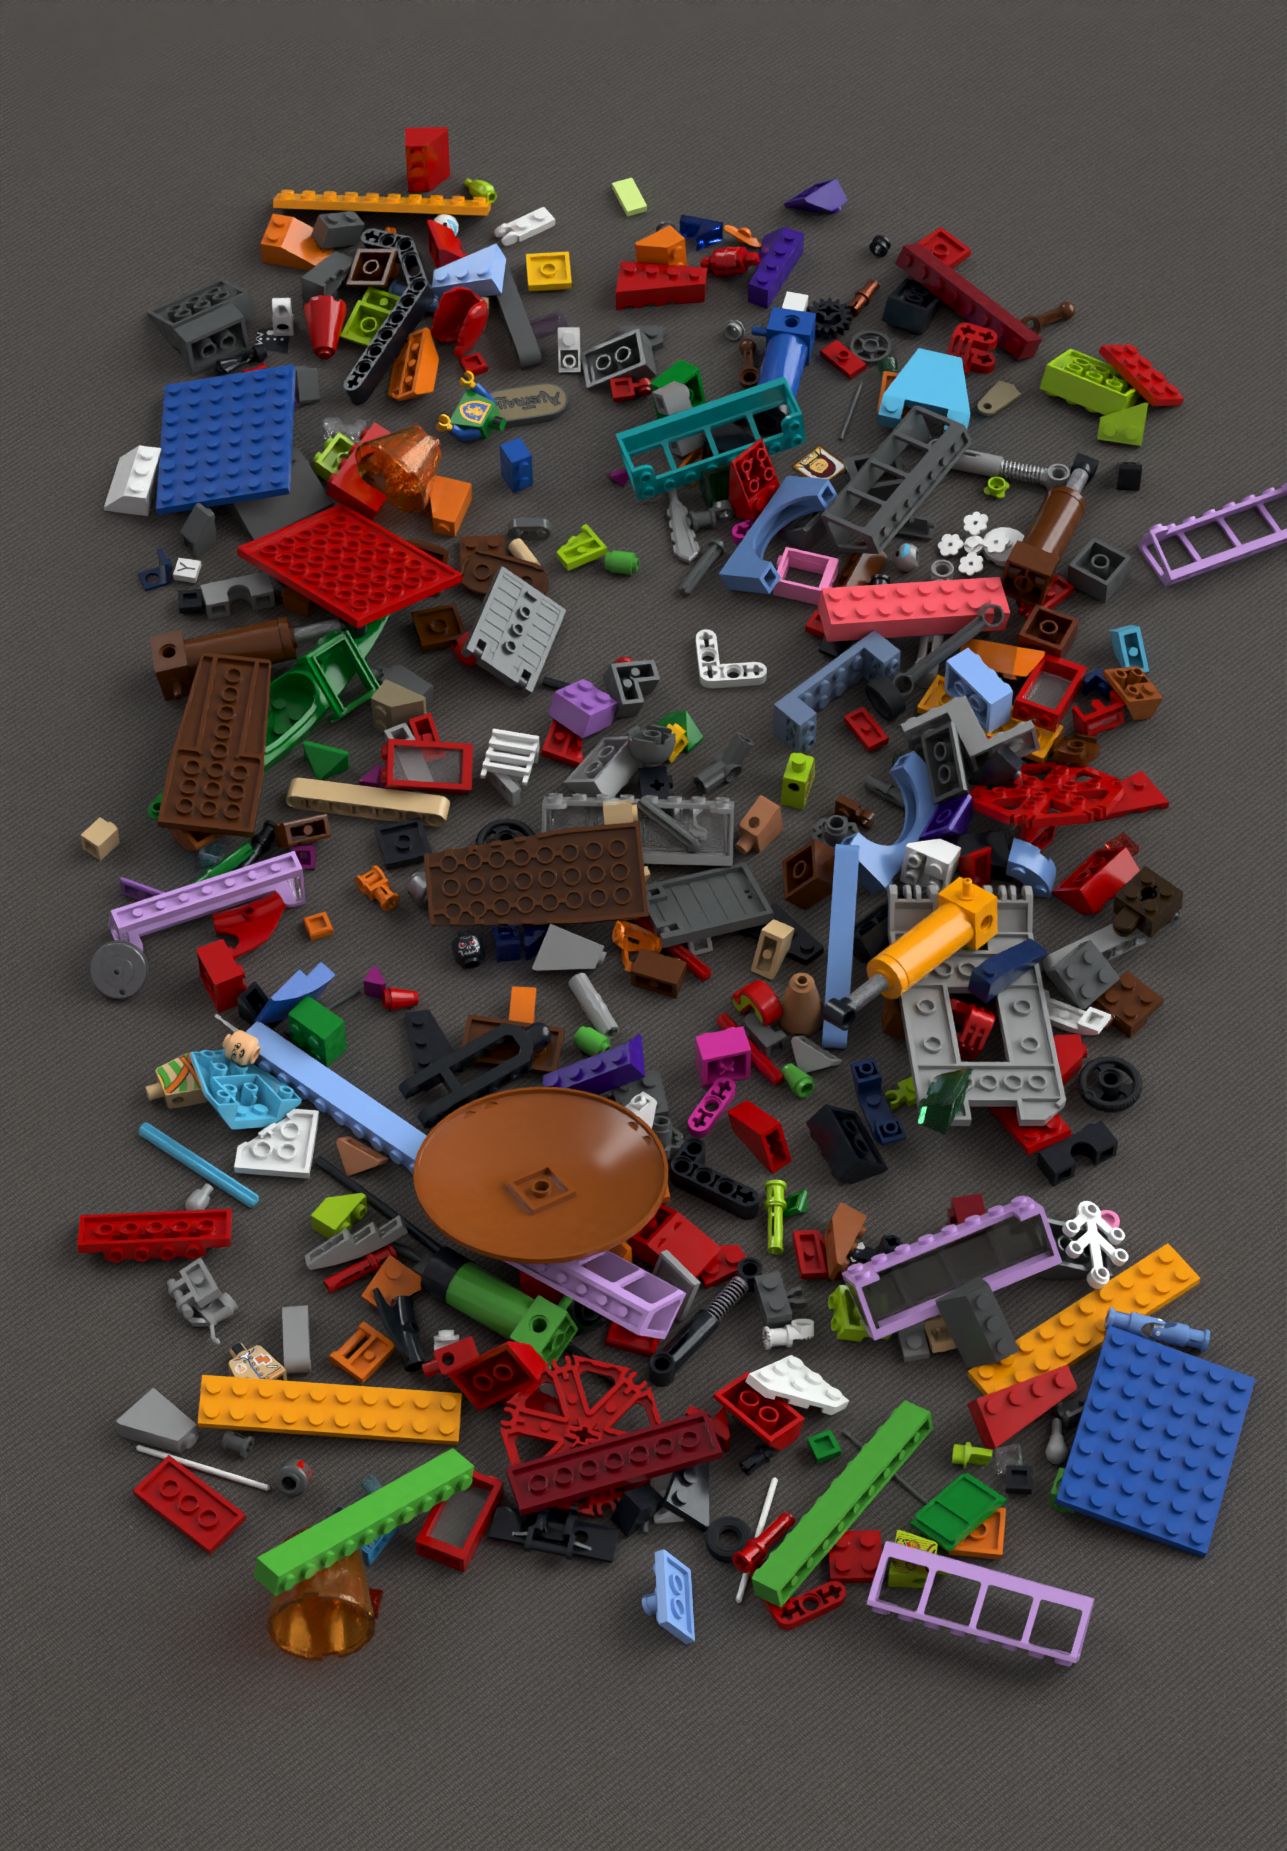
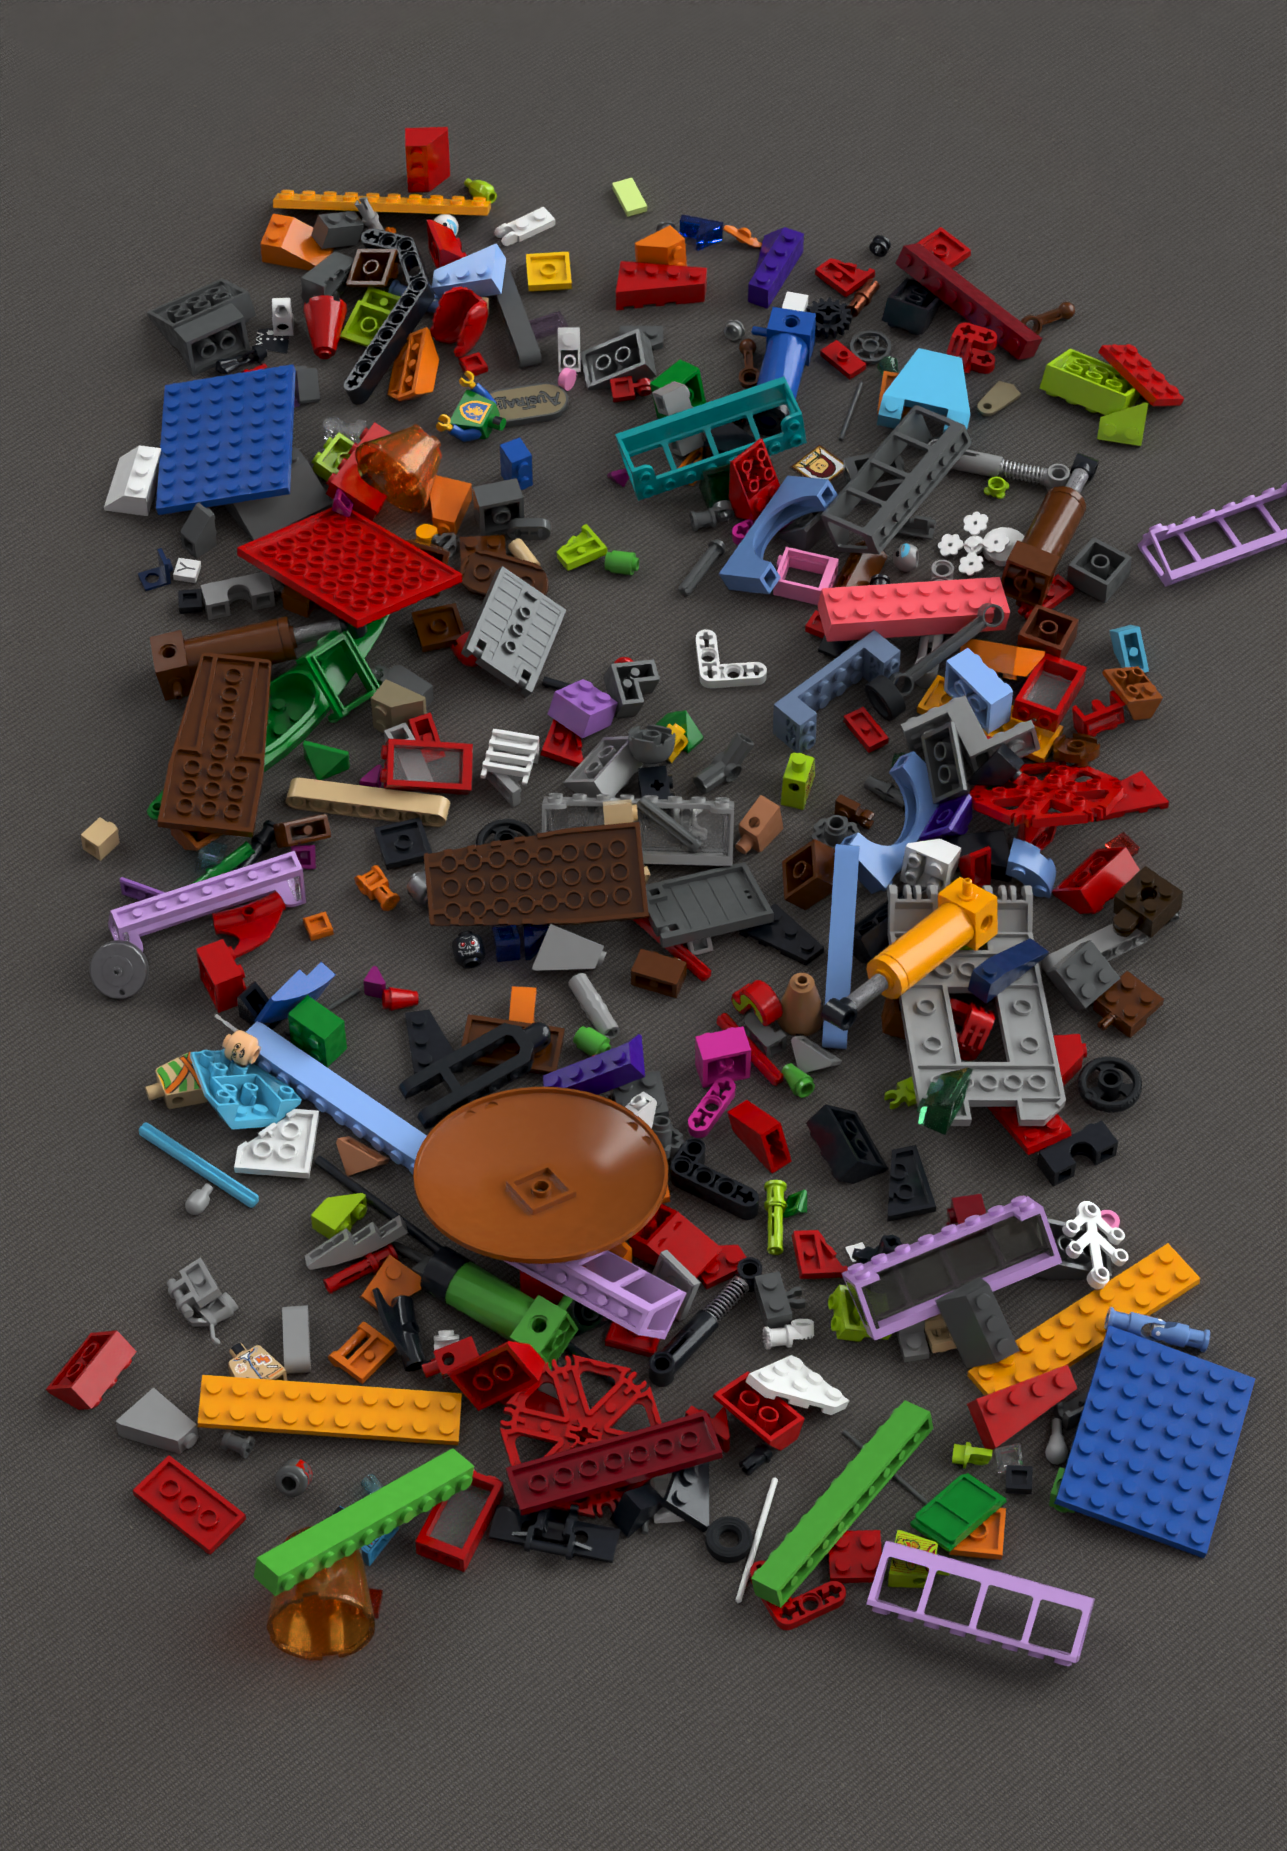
red plate [77,1209,232,1263] -> none
white axle [136,1445,271,1491] -> none
orange helmet [612,920,662,973] -> none
light blue plate [642,1549,695,1644] -> none
light grey sword [667,488,700,564] -> none
red piece [700,246,760,276] -> none
red pin [732,1512,795,1573] -> none
tan slope [751,919,795,980] -> none
dark purple slope [784,178,848,214] -> none
green plate [807,1429,841,1464] -> none
dark orange slope [824,1202,867,1281] -> none
dark blue slope [850,1058,906,1146] -> none
white slope [1044,990,1111,1035] -> none
dark blue bracket [1082,667,1112,700] -> none
black slope [1117,462,1142,491] -> none
none -> slope [46,1330,137,1410]
none -> magenta slope [332,489,353,517]
none -> light grey pin [355,197,385,231]
none -> leg [416,524,457,561]
none -> dark grey brick [473,478,524,536]
none -> bright pink tile [558,367,576,391]
none -> red wing [815,258,875,297]
none -> black wing [887,1145,936,1222]

